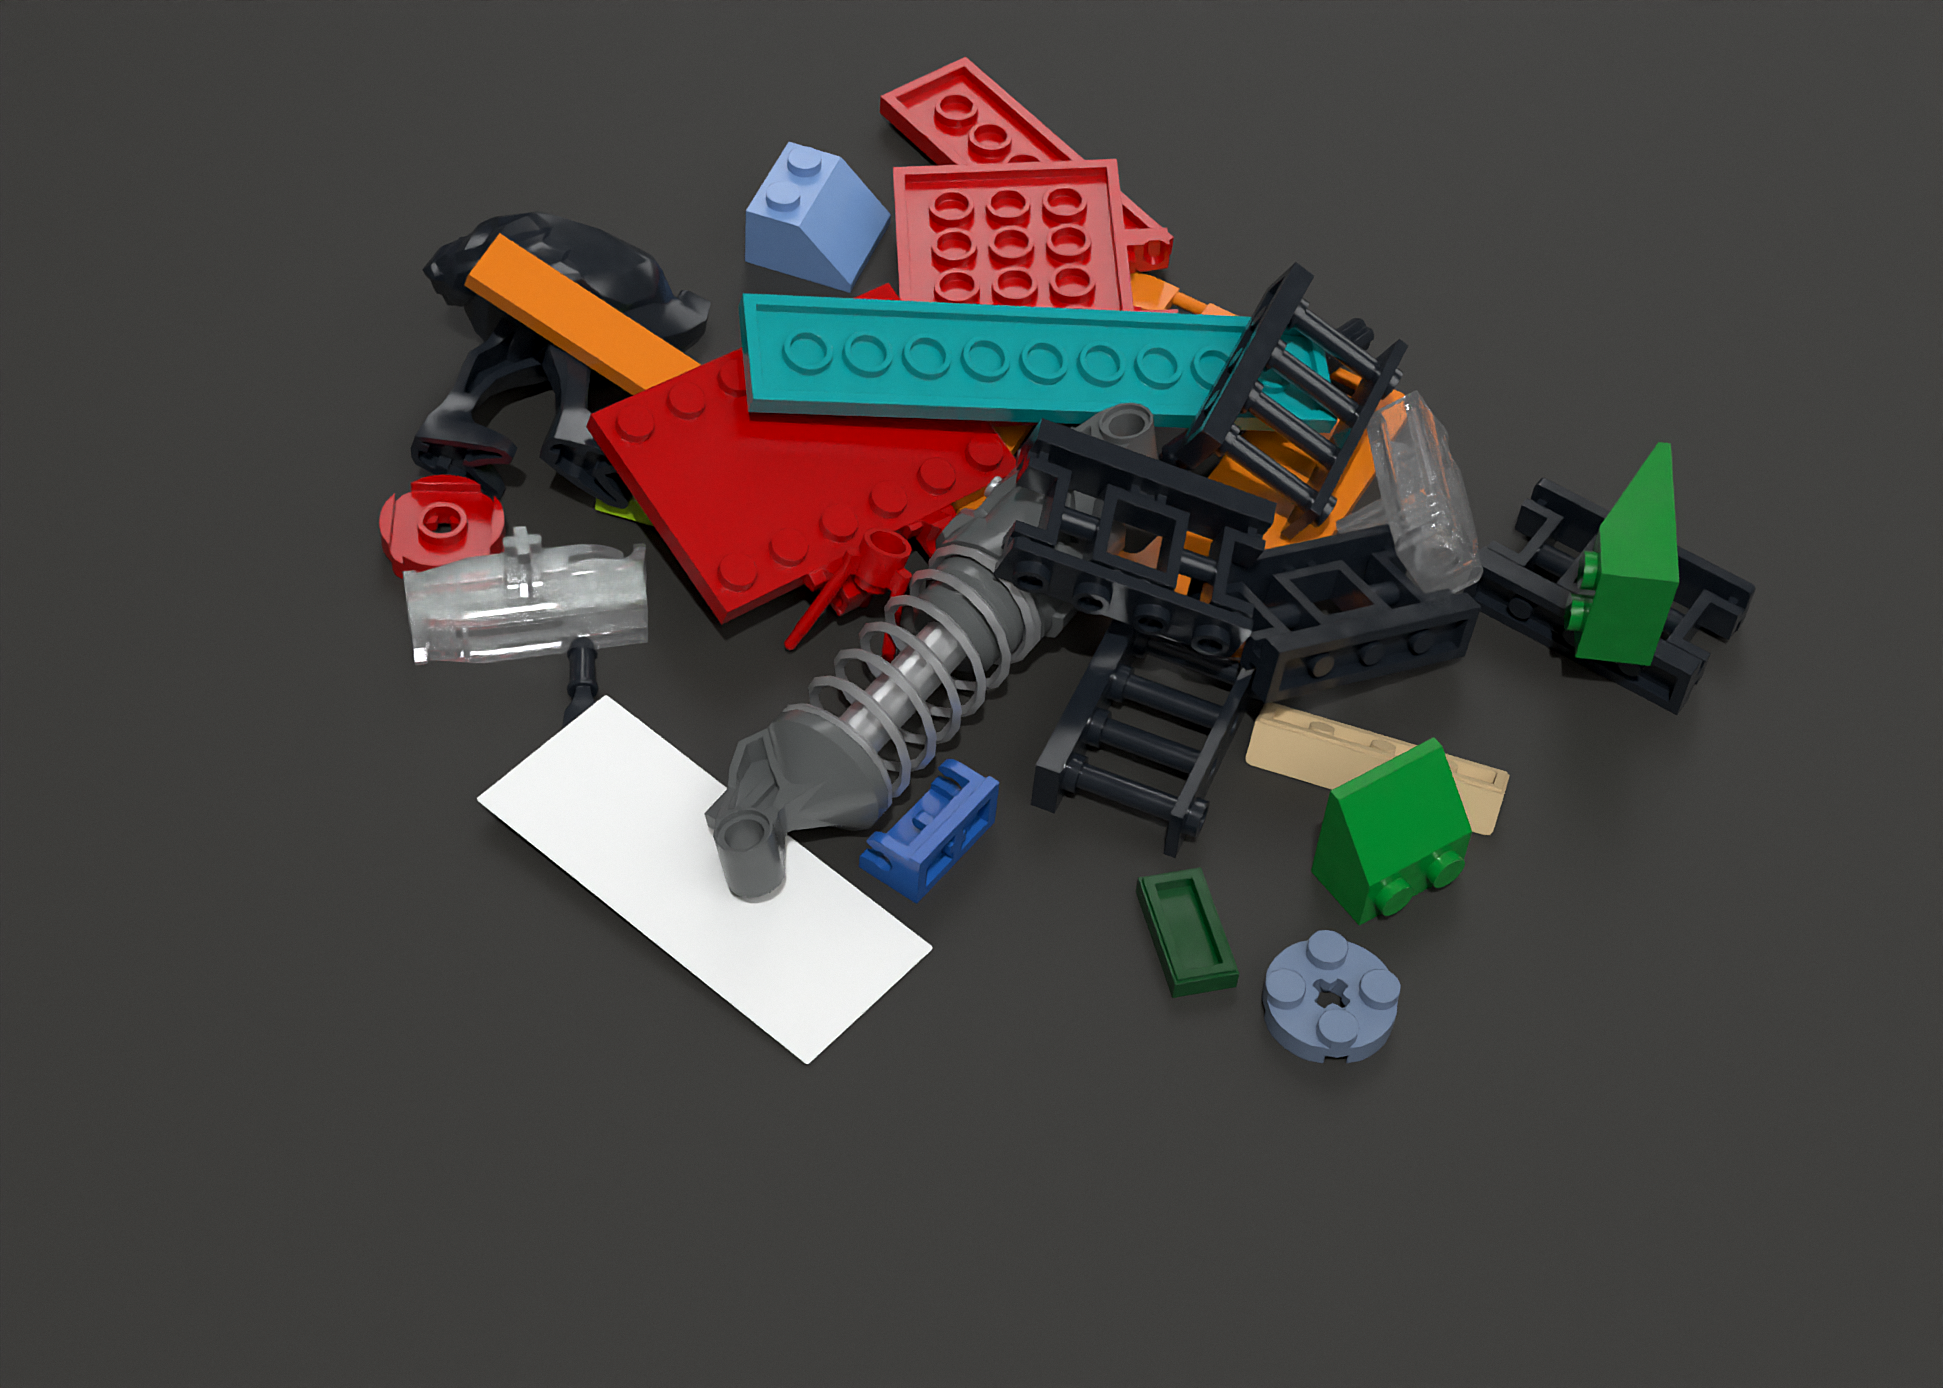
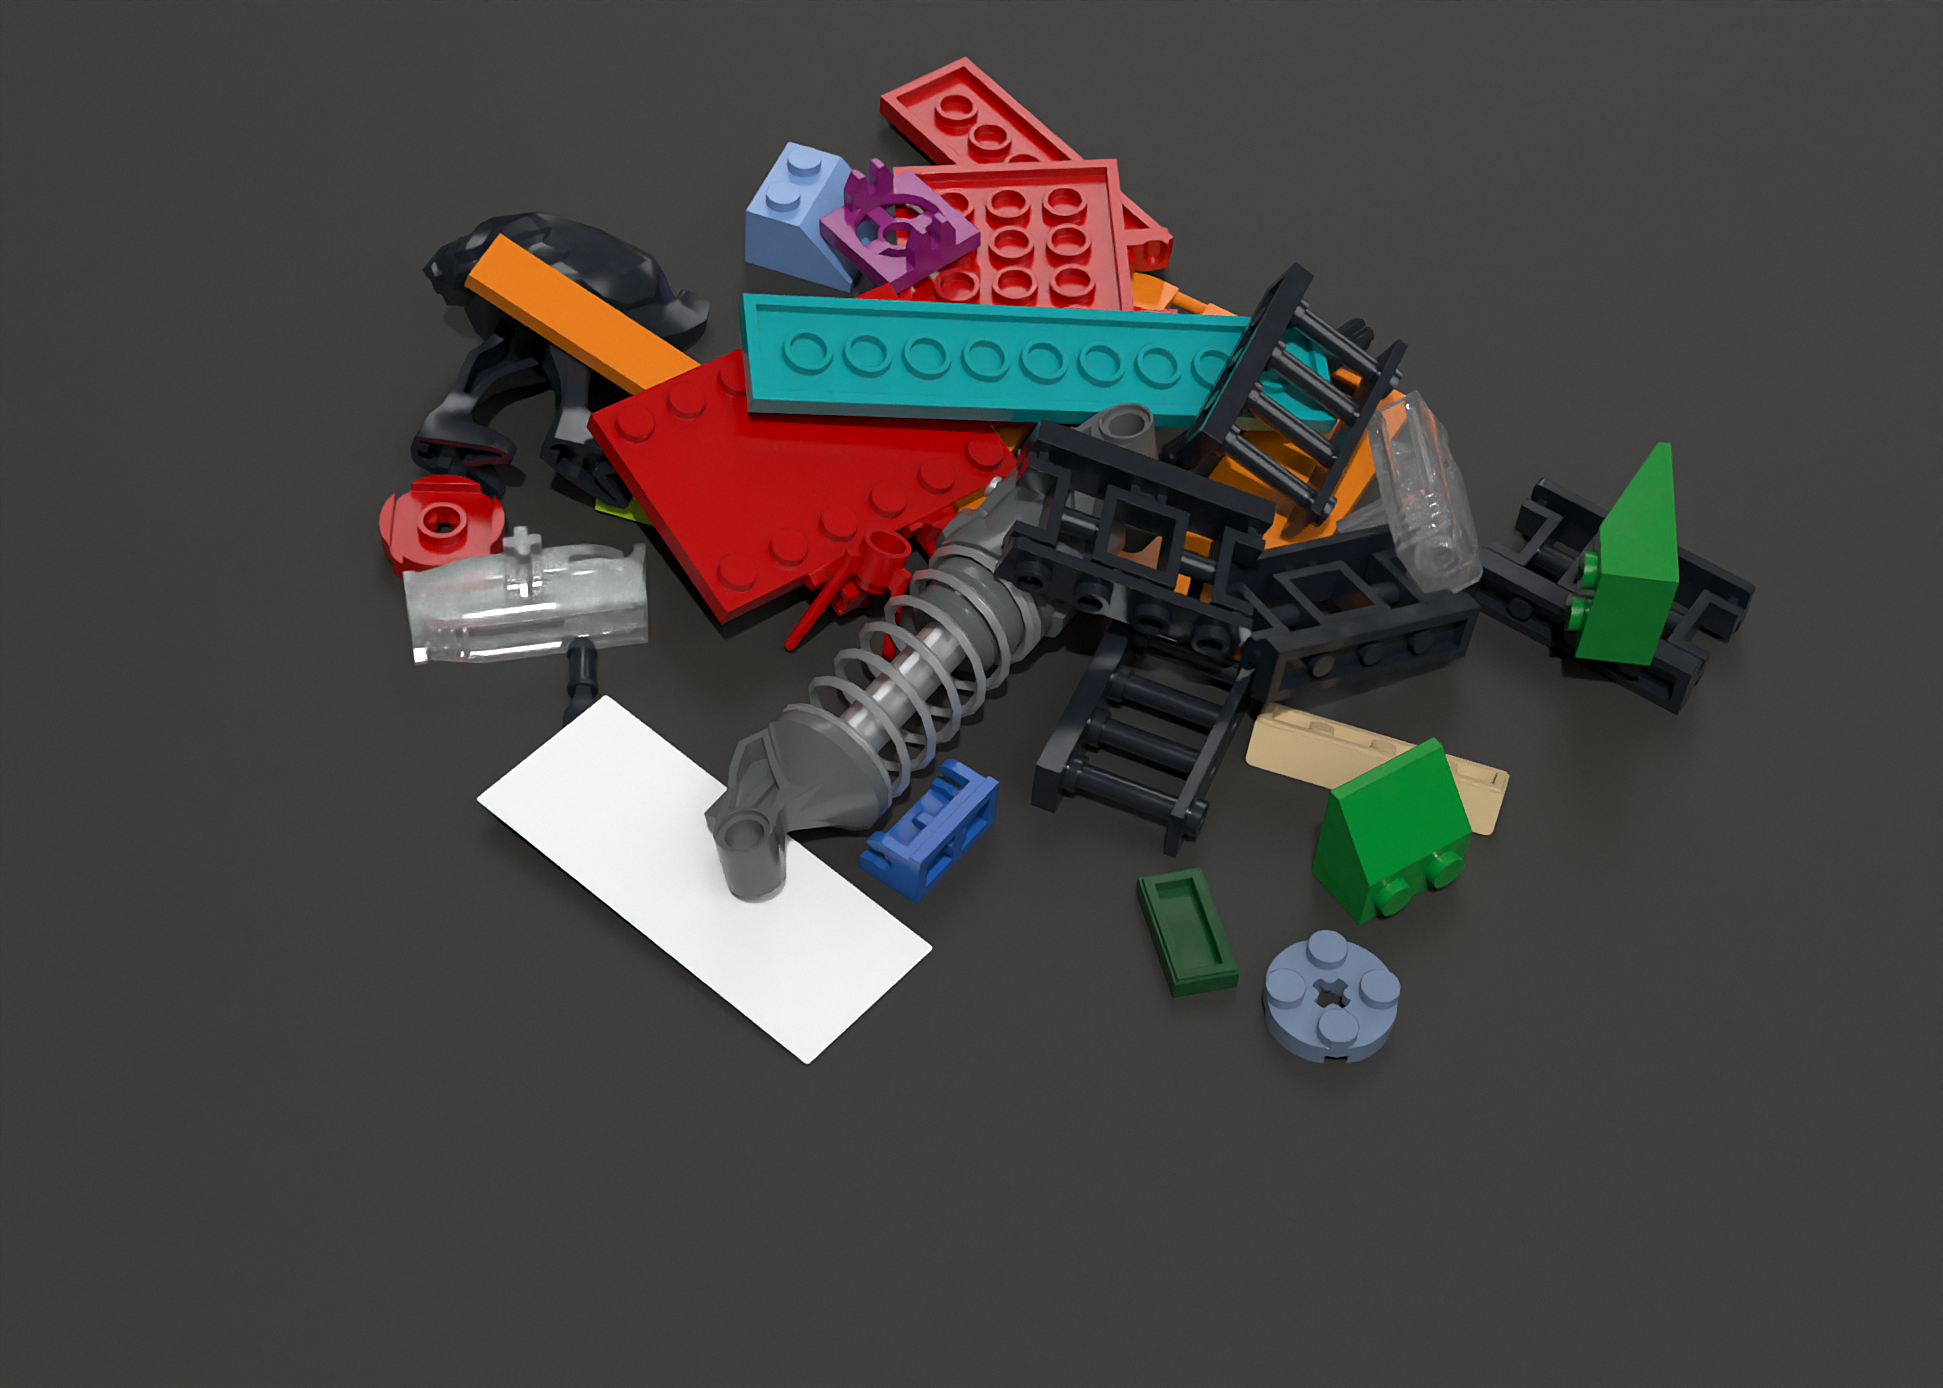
none -> magenta piece [819,158,981,294]

